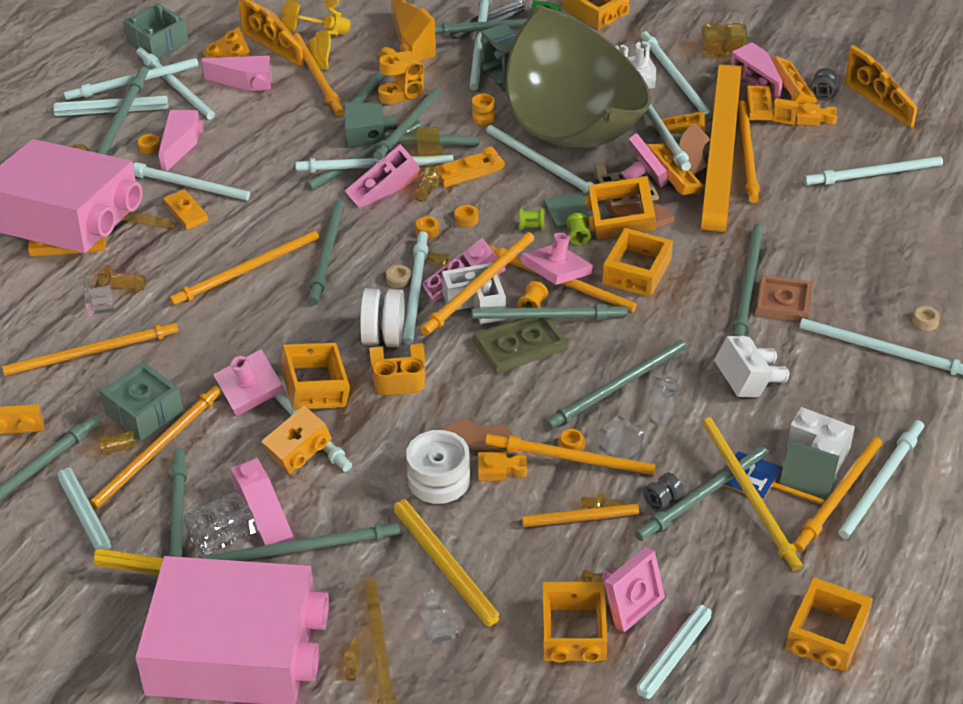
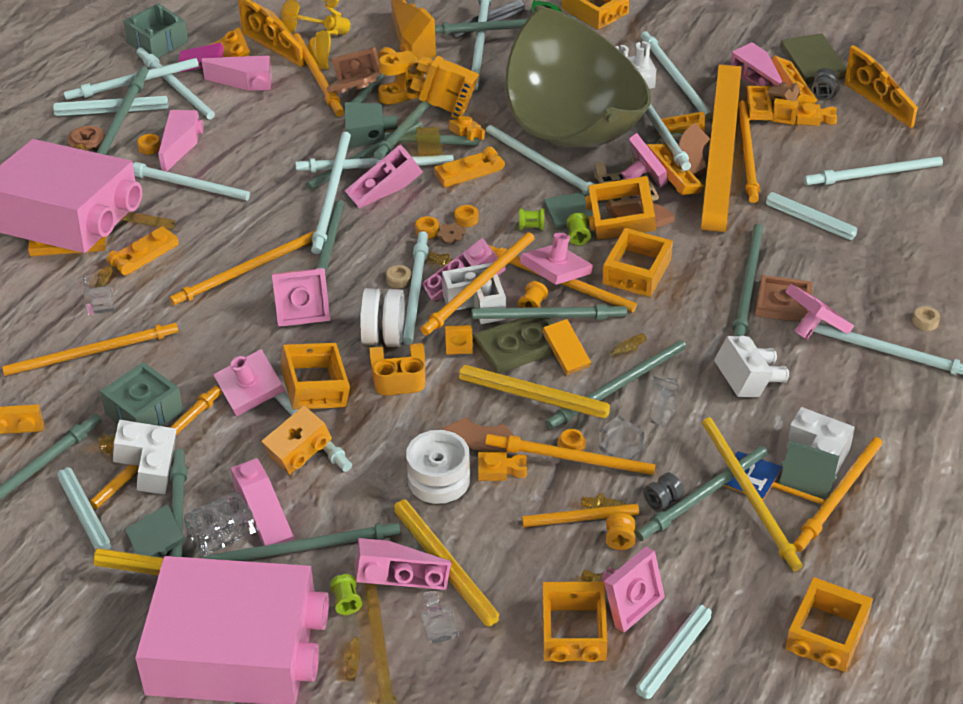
clear yellow pin [110,272,146,292] -> none
light orange plate [163,189,209,230] -> none
clear yellow cone [413,166,441,202] -> none
light orange wheel [471,93,495,126] -> none
sand green container [481,23,517,91] -> none
clear yellow brick [701,23,748,57] -> none
light aqua bar [838,420,924,539] -> none
none -> nougat gear [67,126,105,151]
none -> light orange plate [106,226,179,275]
none -> white brick [113,420,176,495]
none -> sand green piece [125,505,186,557]
none -> dark pink tile [178,42,224,72]
none -> bright pink tile [272,268,331,327]
none -> light aqua bar [311,132,351,254]
none -> nougat bracket [327,47,382,94]
none -> lime bush [330,574,362,615]
none -> bright pink slope [355,538,451,590]
none -> light orange hips [410,56,480,120]
none -> medium nougat plant [437,223,466,244]
none -> light orange bracket [445,325,473,355]
none -> light orange plate [449,116,485,141]
none -> yellow axle [459,365,610,419]
none -> light orange tile [542,319,591,376]
none -> light orange wheel [606,513,635,550]
none -> clear yellow helmet [610,333,646,355]
none -> light aqua axle [766,192,857,240]
none -> medium nougat tile [767,82,800,105]
none -> olive tile [780,33,847,84]
none -> bright pink tile [785,284,854,340]

